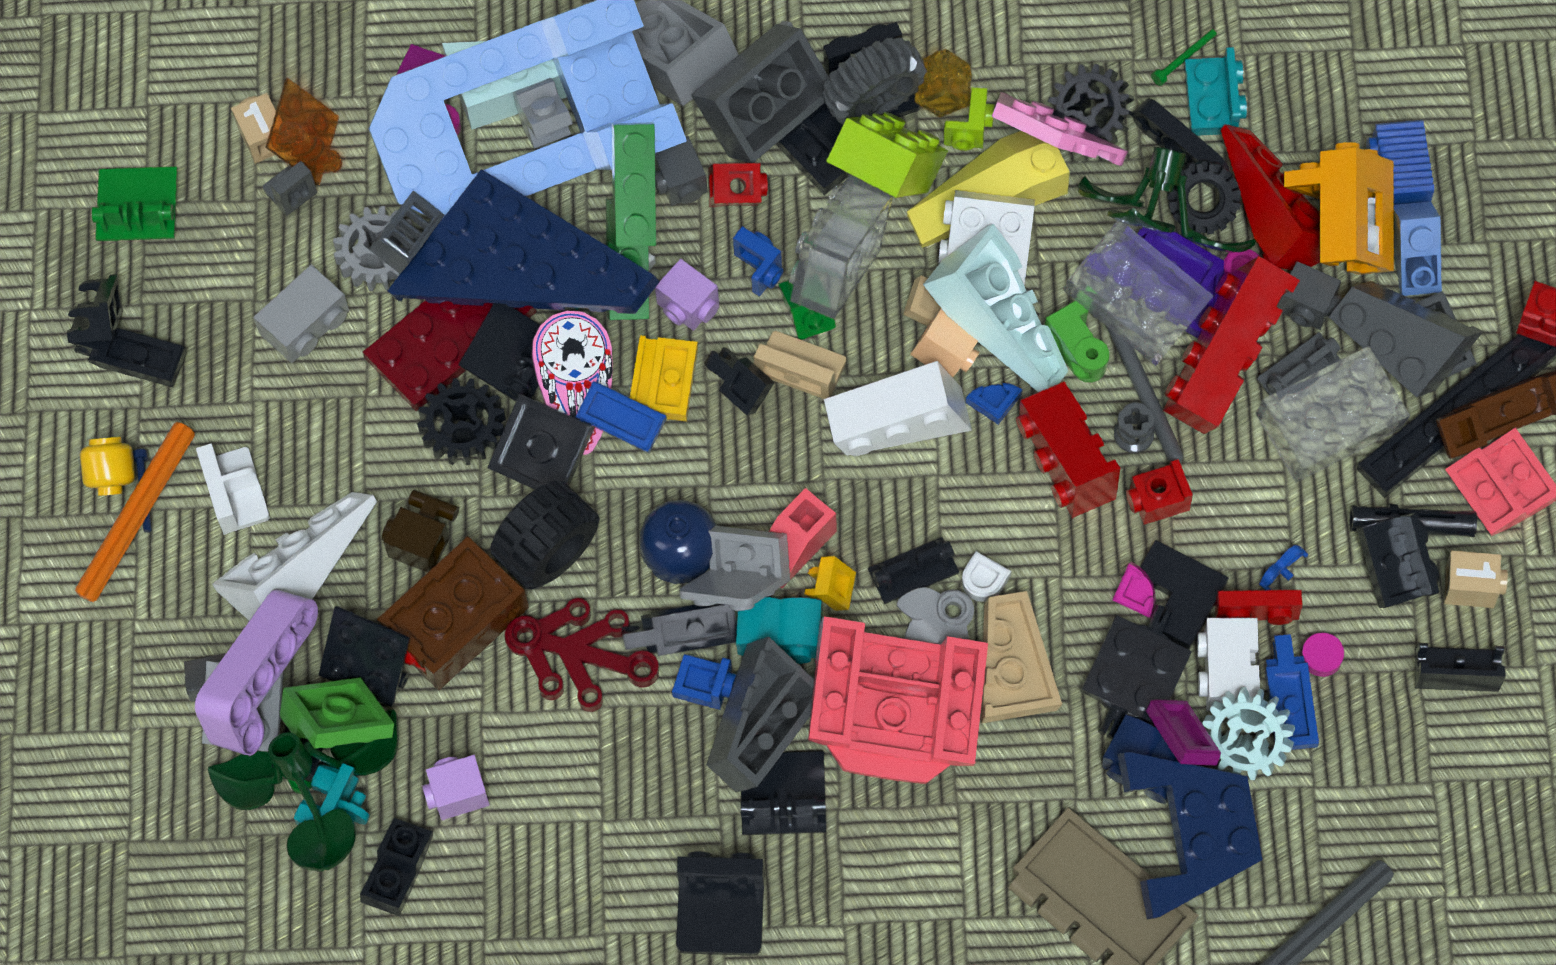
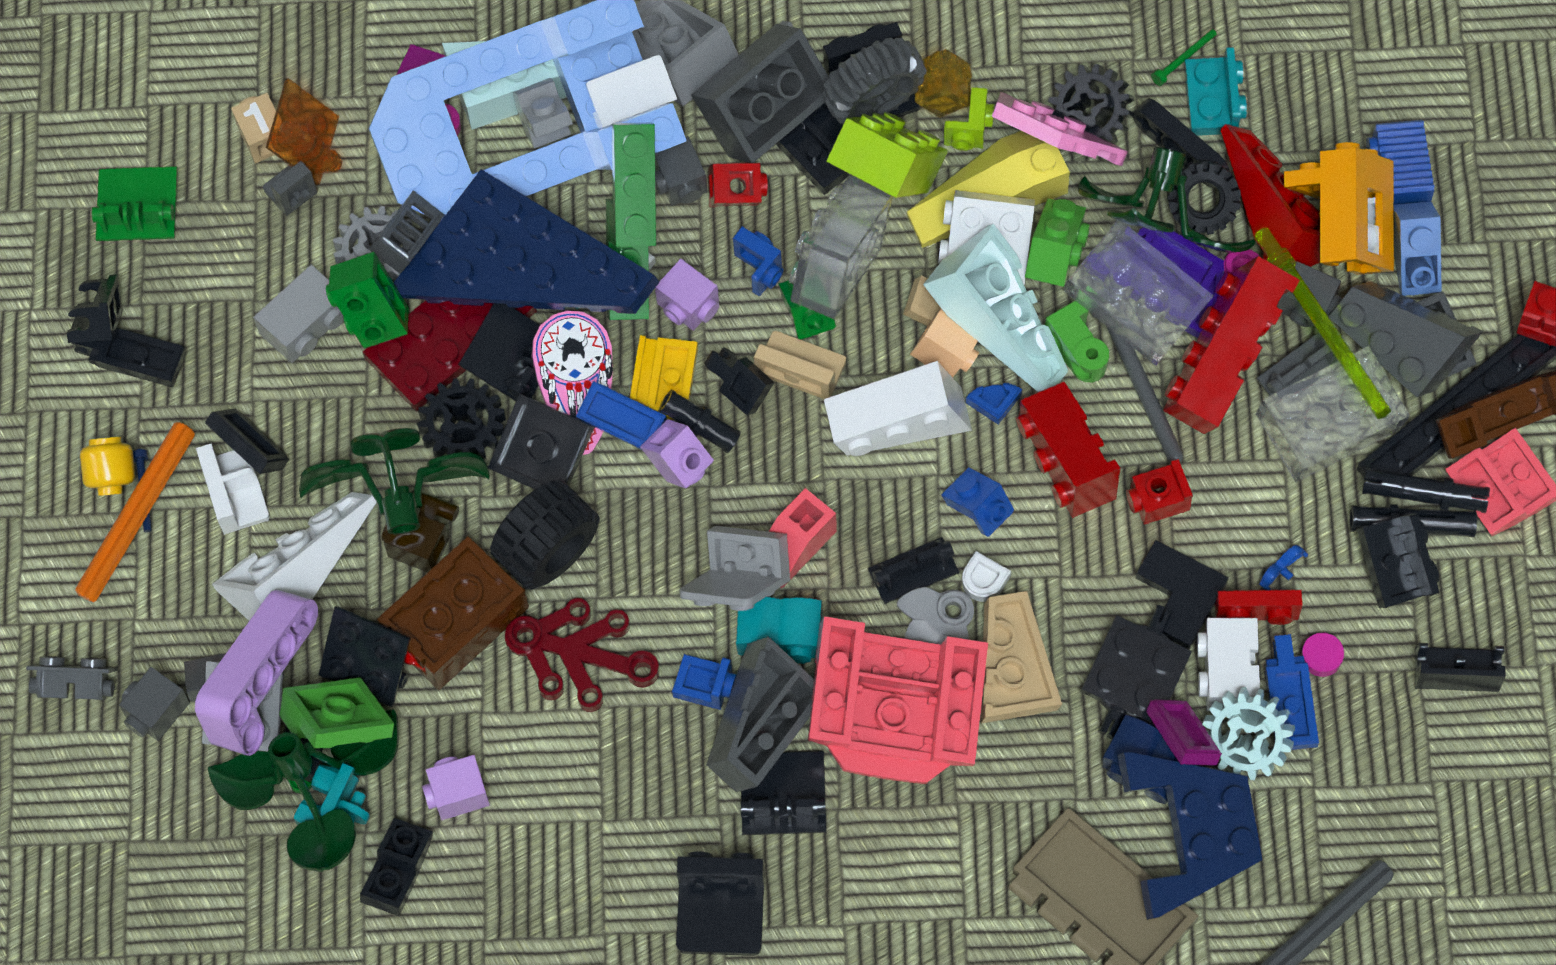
hinge [621,603,737,656] -> none
dark blue cylinder [639,499,717,584] -> none
yellow tile [804,556,856,611] -> none
dark pink tile [1113,562,1156,618] -> none
dark grey bush [1114,402,1155,453] -> none
tan brick [1444,550,1508,608] -> none
none -> dark grey hinge [26,656,118,701]
none -> dark grey brick [119,667,190,741]
none -> black tile [205,408,289,474]
none -> dark green plant [299,428,489,534]
none -> green brick [326,252,409,349]
none -> white panel [586,55,677,128]
none -> lavender brick [640,419,714,488]
none -> black pin [658,389,741,453]
none -> blue bracket [941,467,1014,537]
none -> bright green brick [1025,198,1090,287]
none -> clear neon green bar [1255,228,1391,419]
none -> black pin [1362,468,1490,513]

